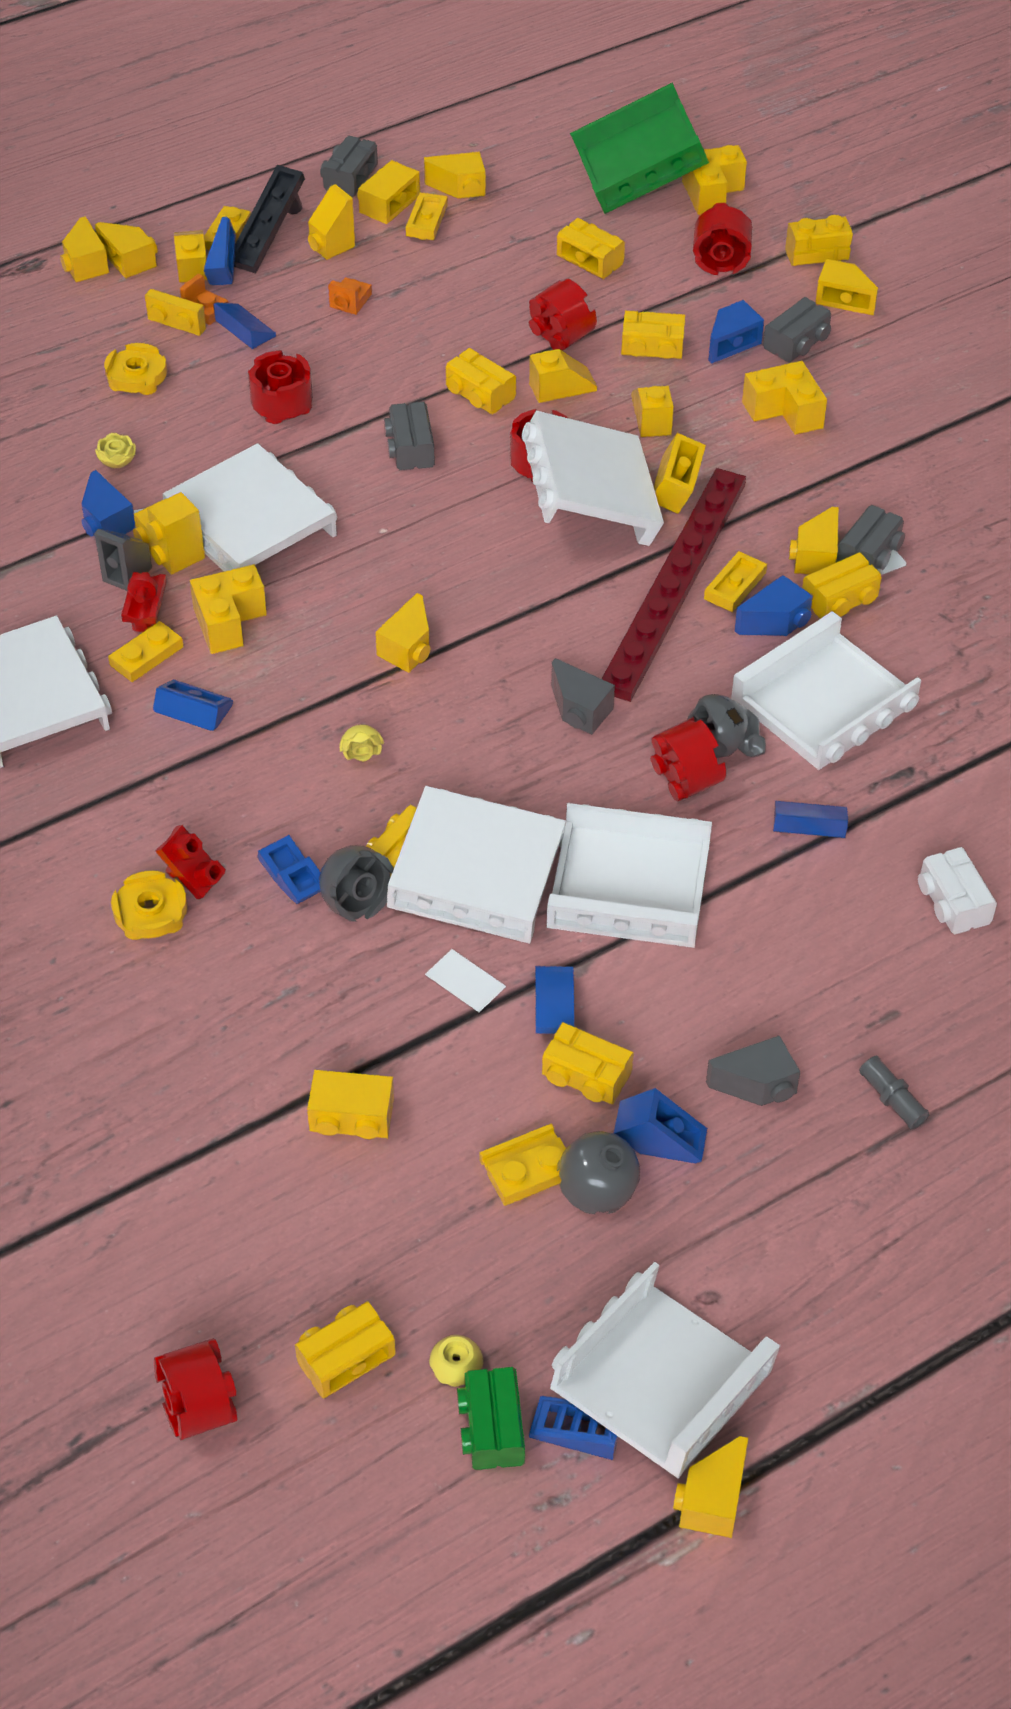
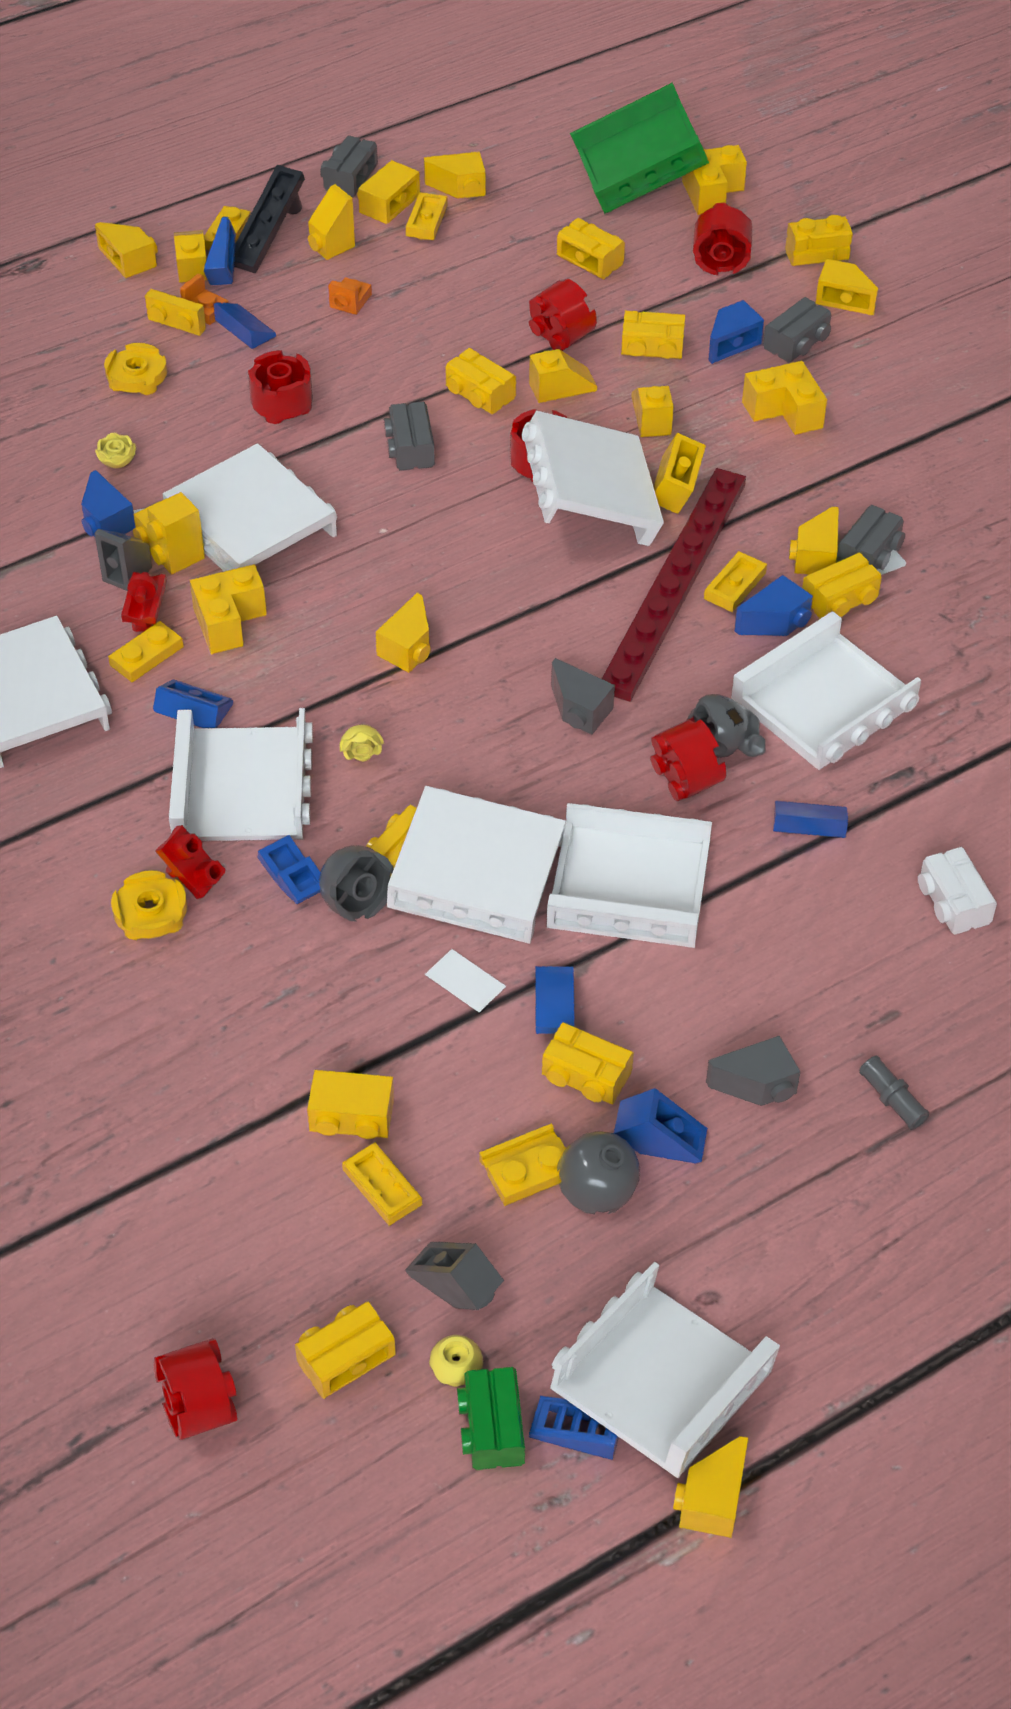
yellow slope [60,216,109,282] -> none
none -> white panel [169,708,313,841]
none -> yellow plate [342,1142,422,1226]
none -> dark grey slope [405,1242,504,1310]

